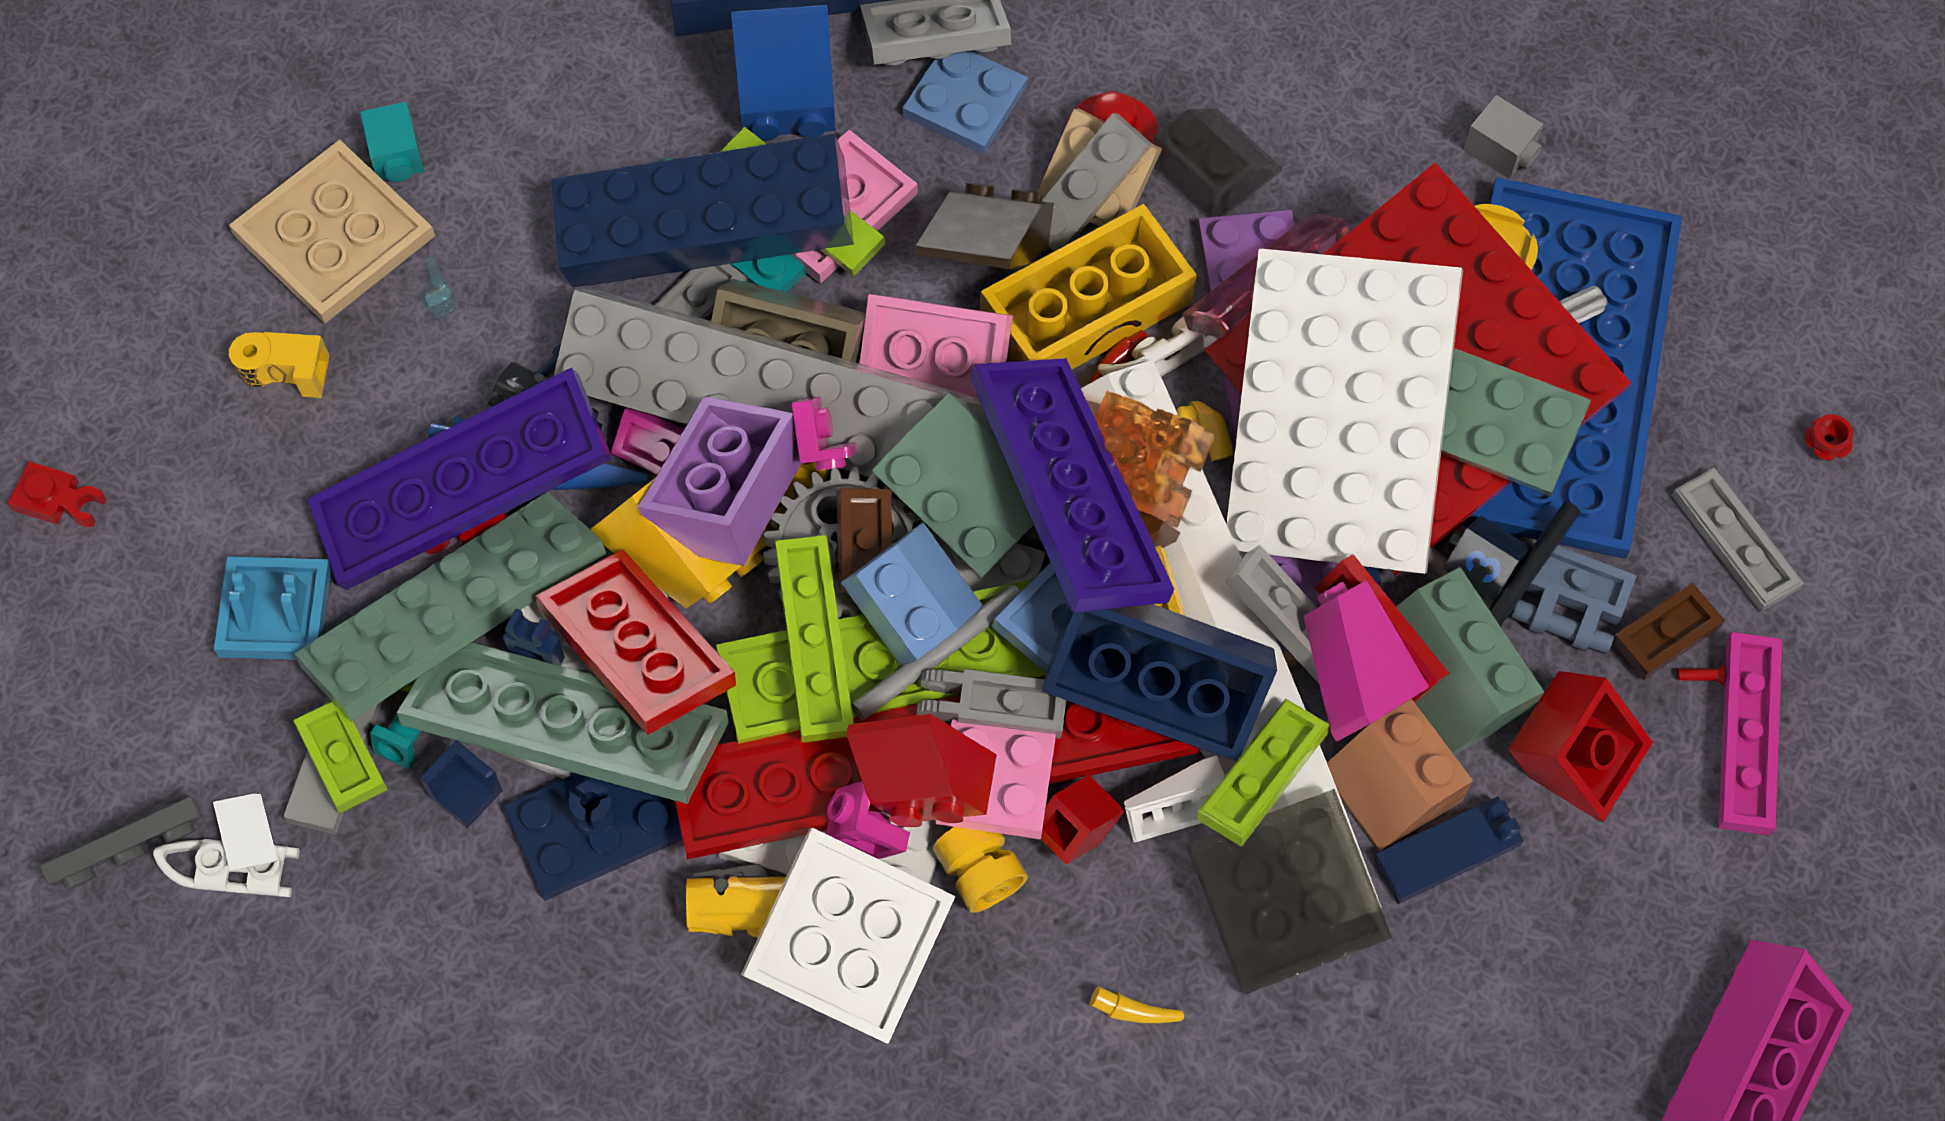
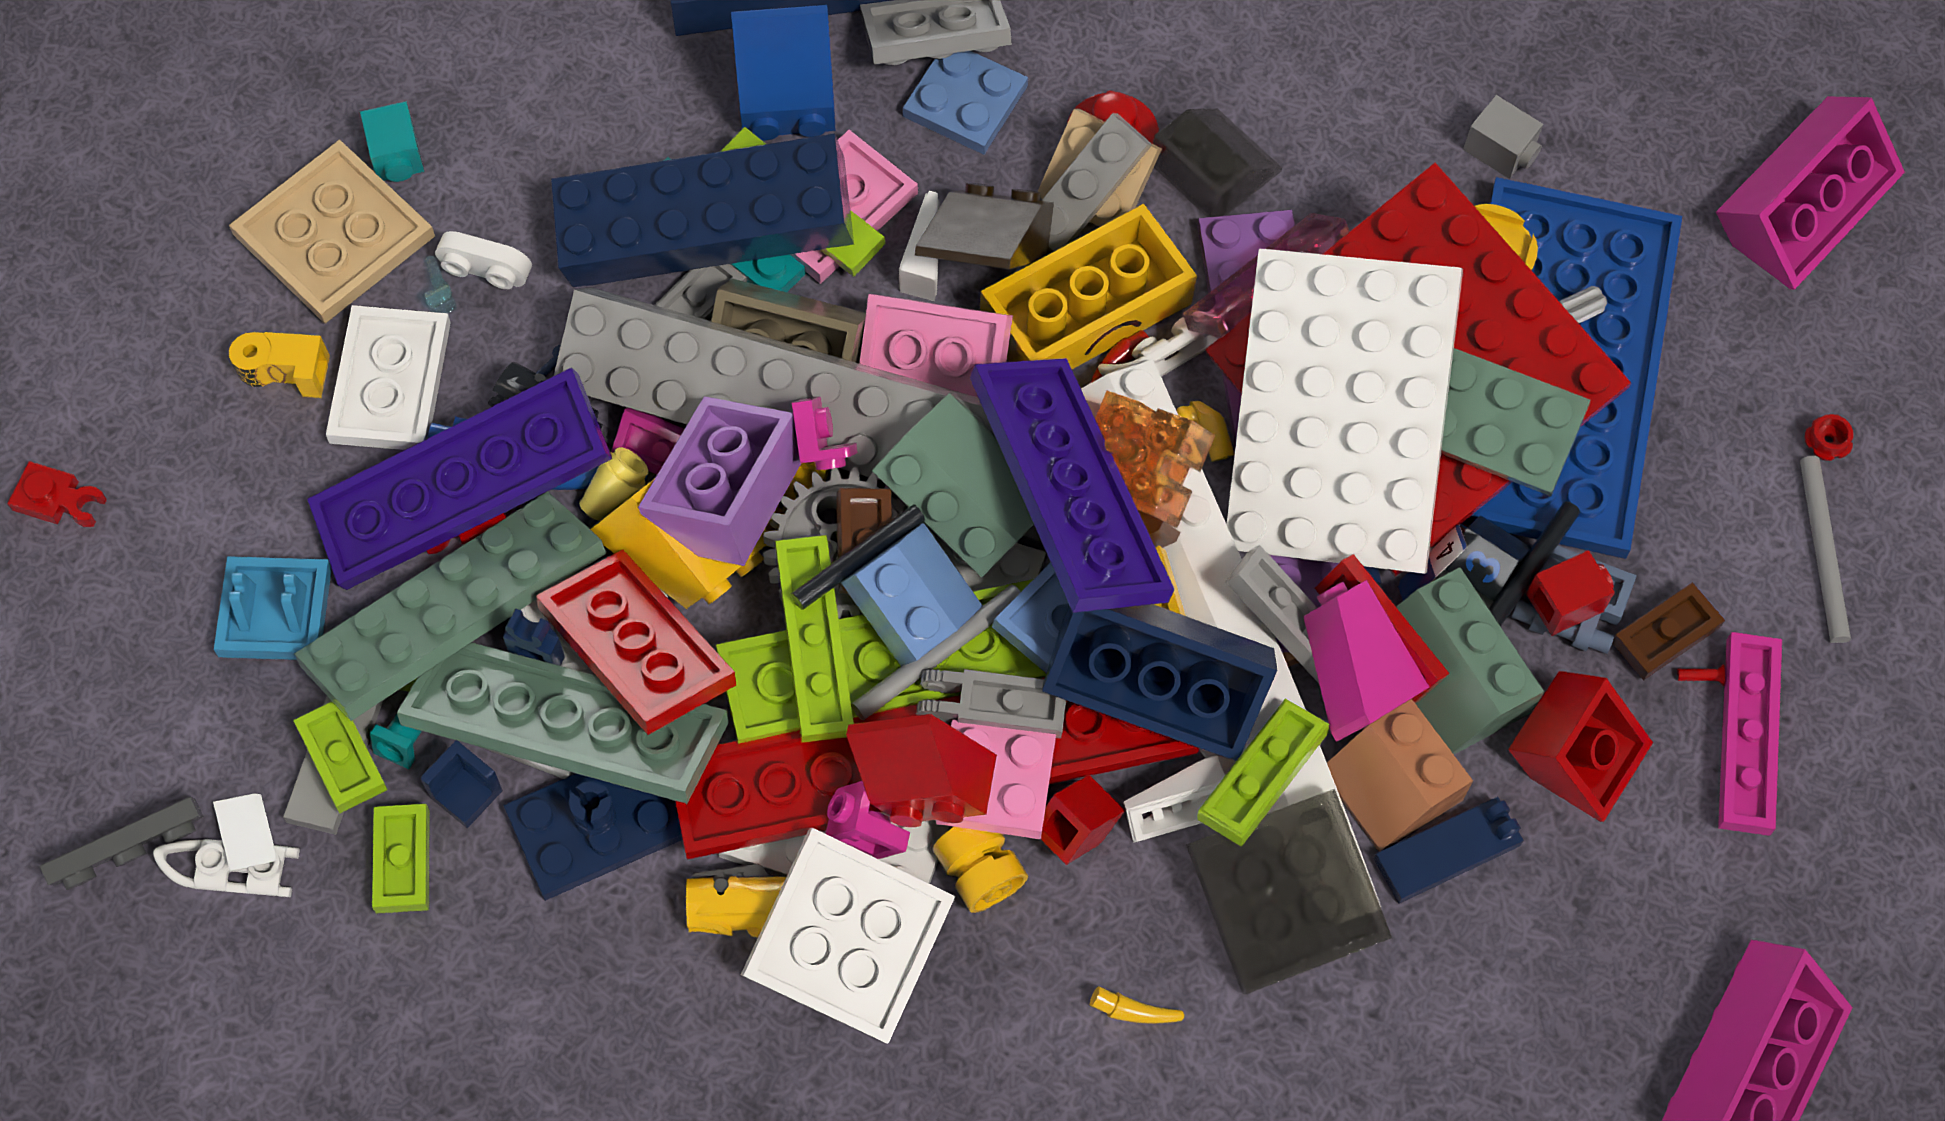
light grey tile [1671,468,1804,612] -> none
none -> white plate [326,305,451,450]
none -> lime plate [372,804,430,914]
none -> white plate [435,231,532,290]
none -> light yellow cone [579,447,648,521]
none -> black bar [791,504,925,610]
none -> white slope [899,191,939,301]
none -> sticker [1398,525,1467,601]
none -> red brick [1526,550,1615,636]
none -> dark pink slope [1716,96,1905,290]
none -> light grey bar [1800,456,1851,643]

